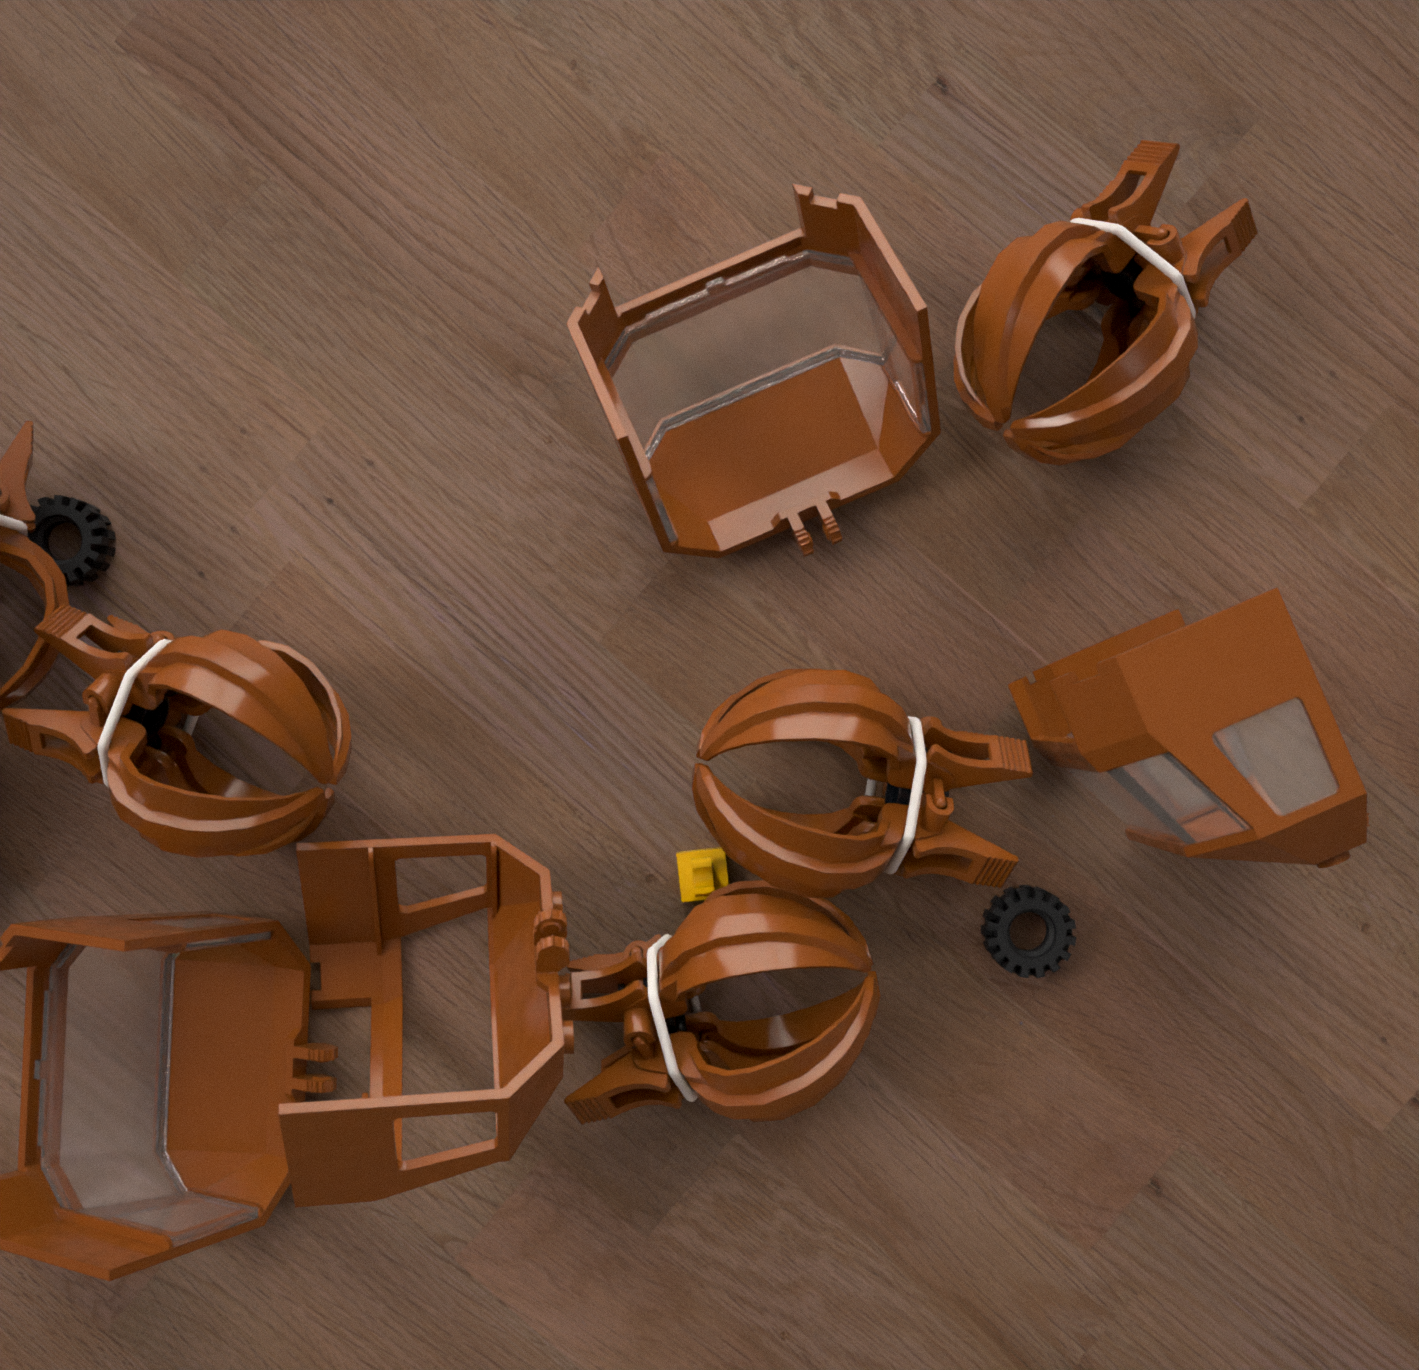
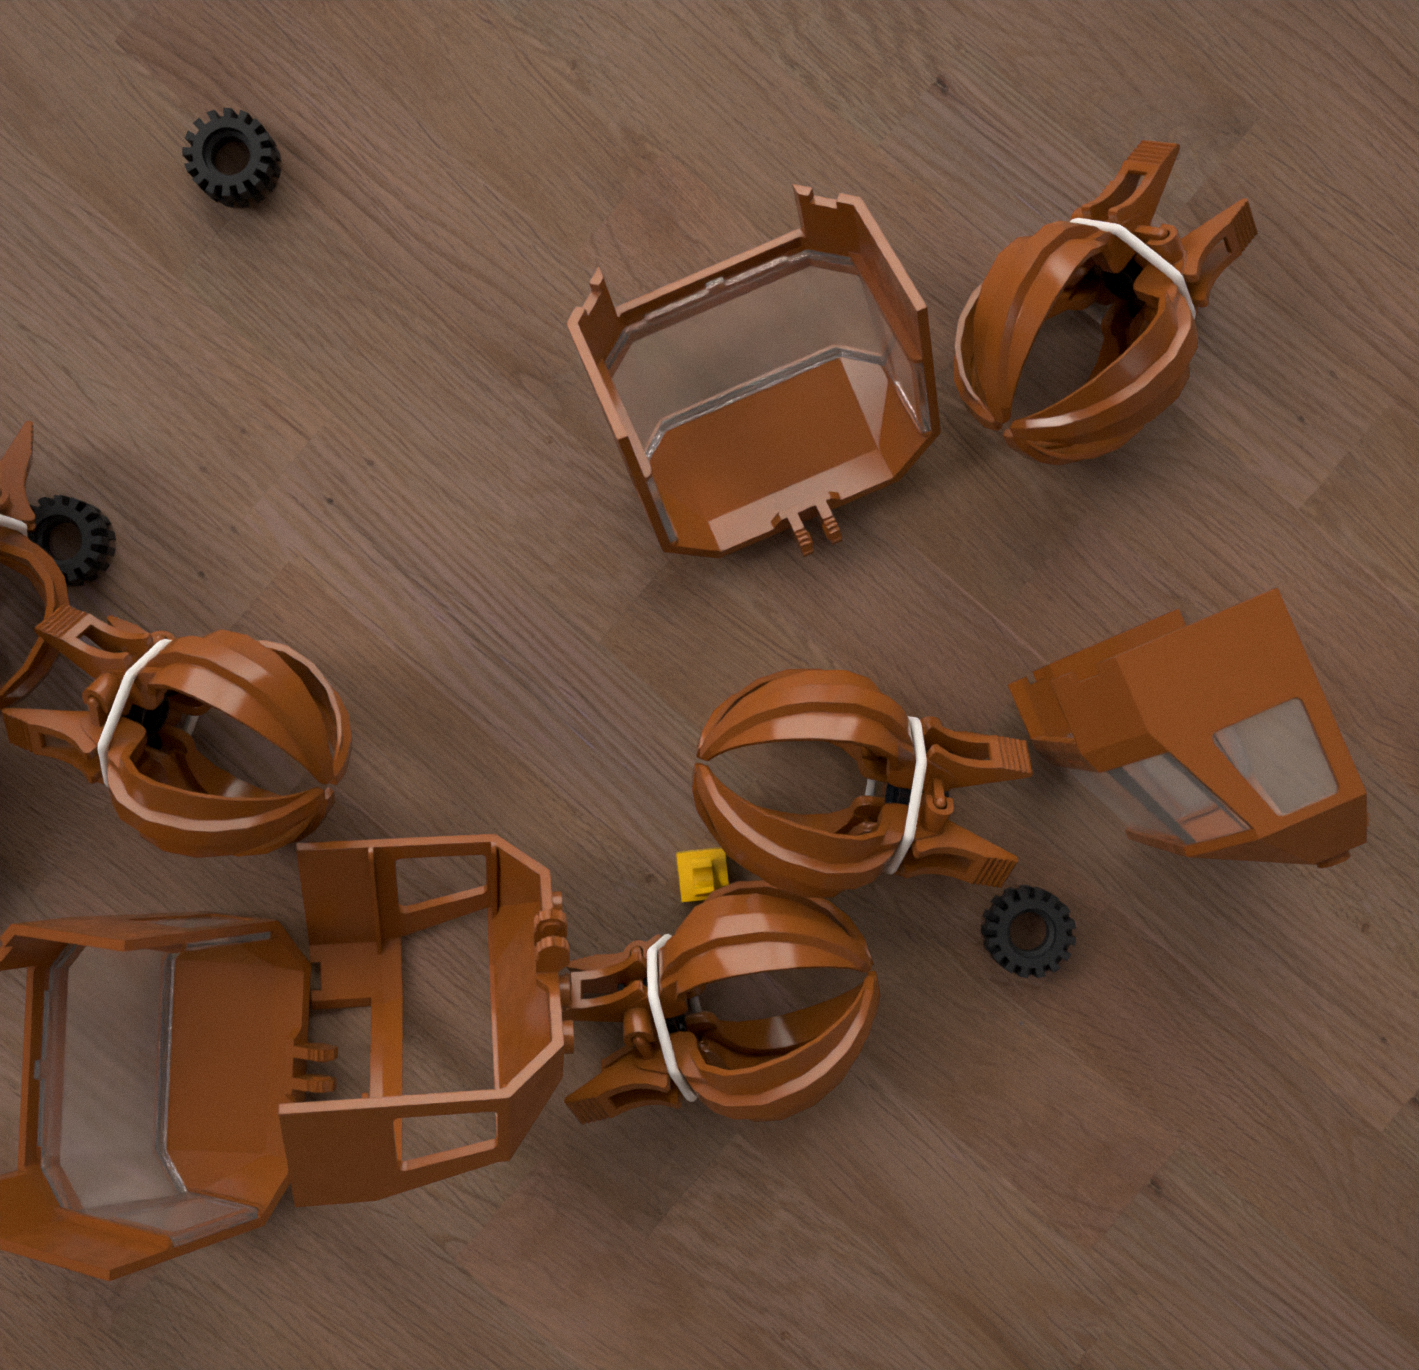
none -> black tyre [182,108,281,208]

